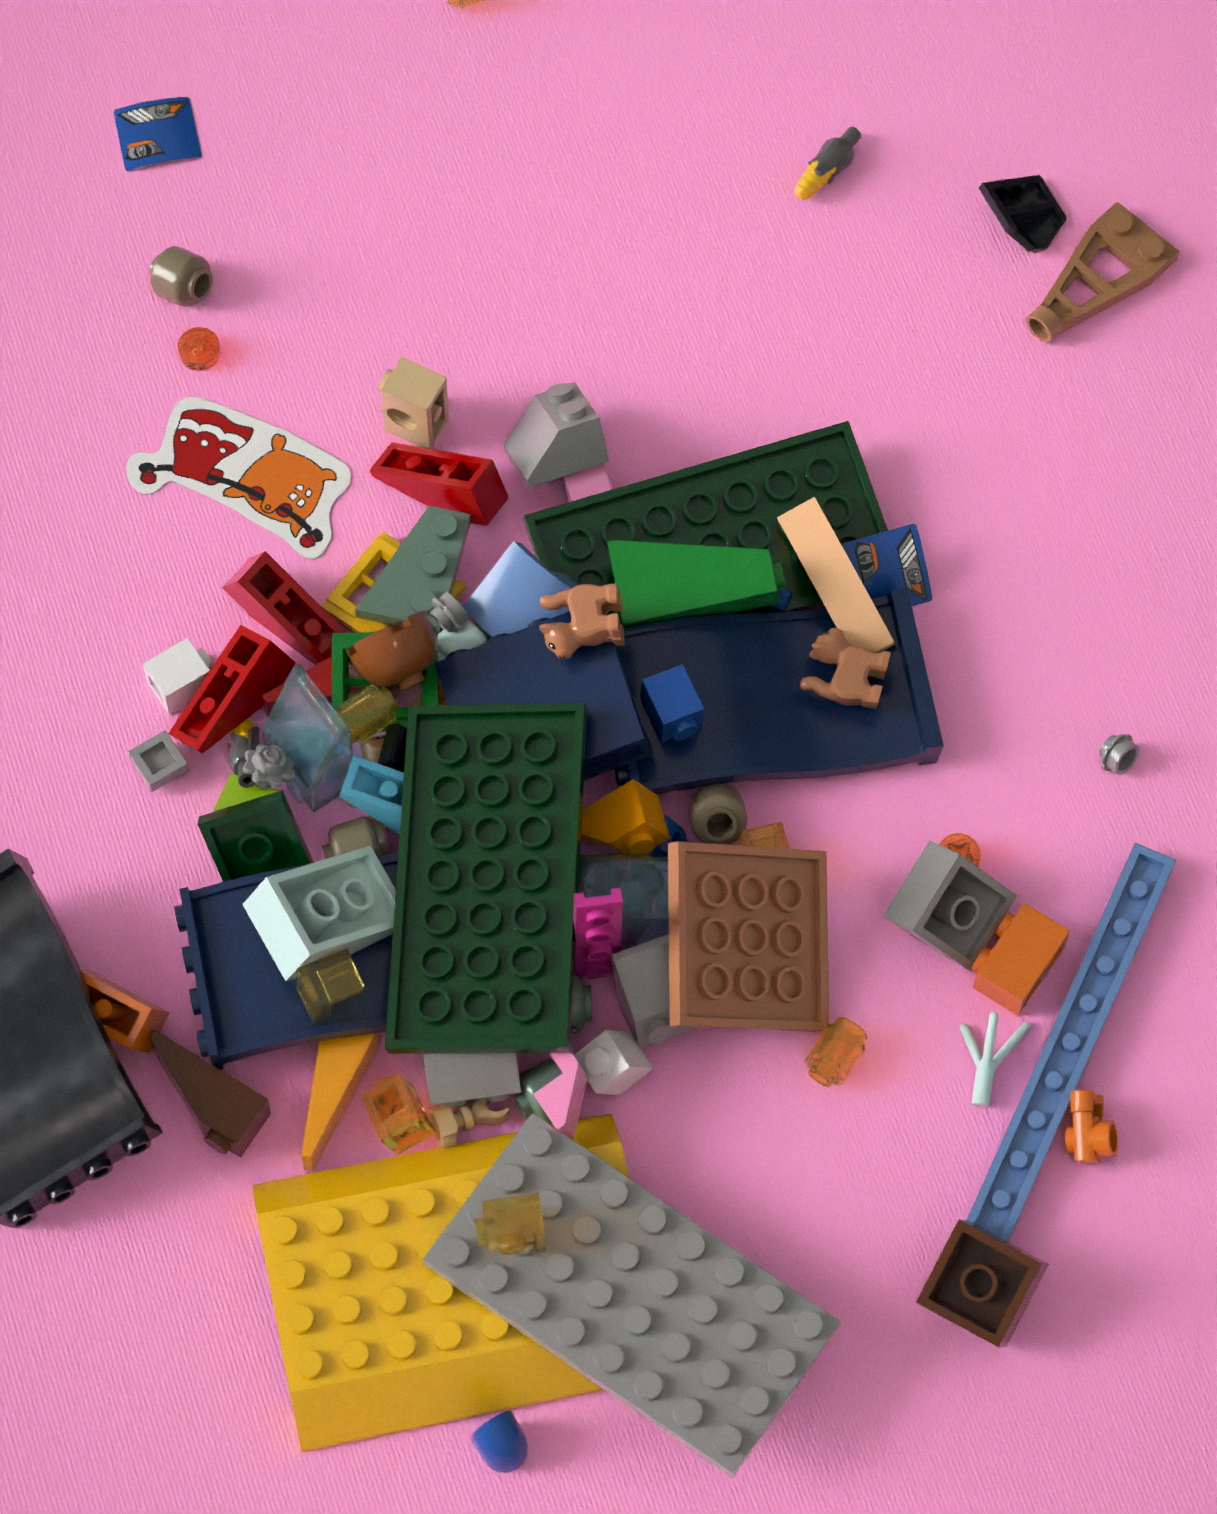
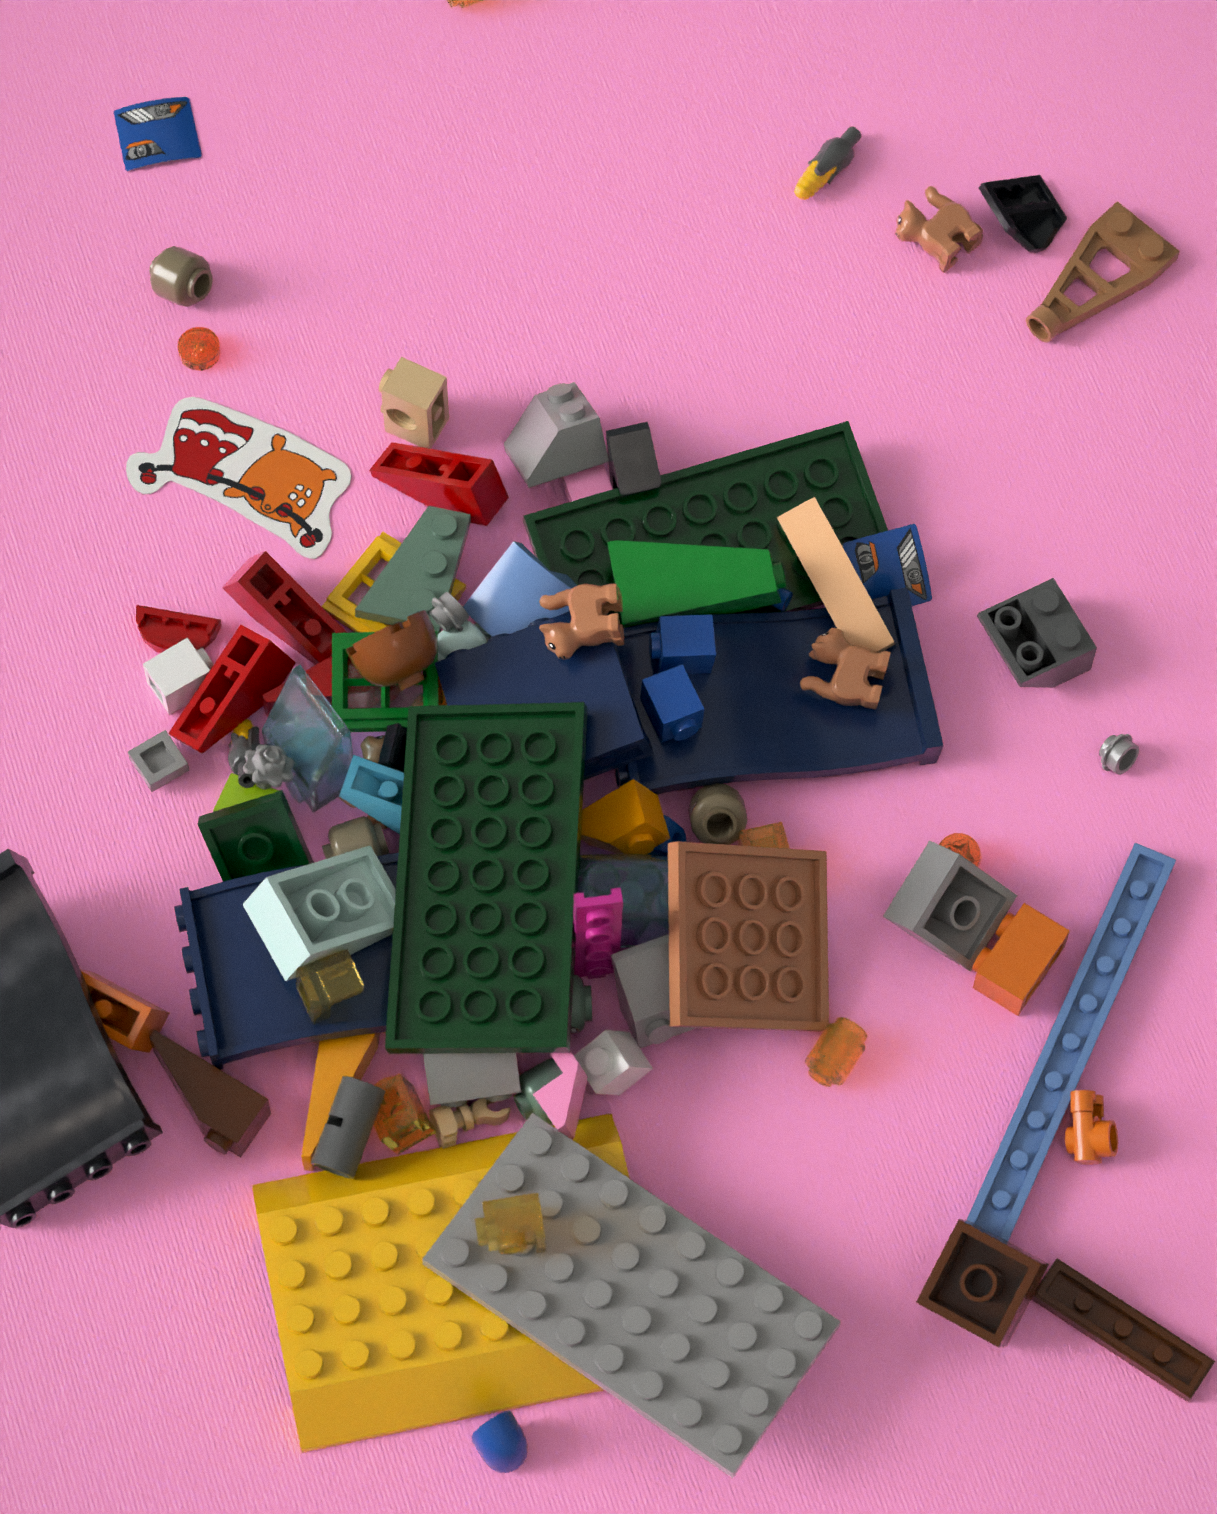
clear yellow brick [329,684,398,746] -> none
light aqua plant [960,1012,1030,1107] -> none
none -> red tile [136,605,222,653]
none -> dark grey pin [311,1076,386,1179]
none -> black slope [606,422,661,496]
none -> blue brick [649,615,716,674]
none -> nougat animal [895,186,983,273]
none -> dark grey slope [977,578,1097,688]
none -> reddish brown tile [1031,1258,1215,1403]

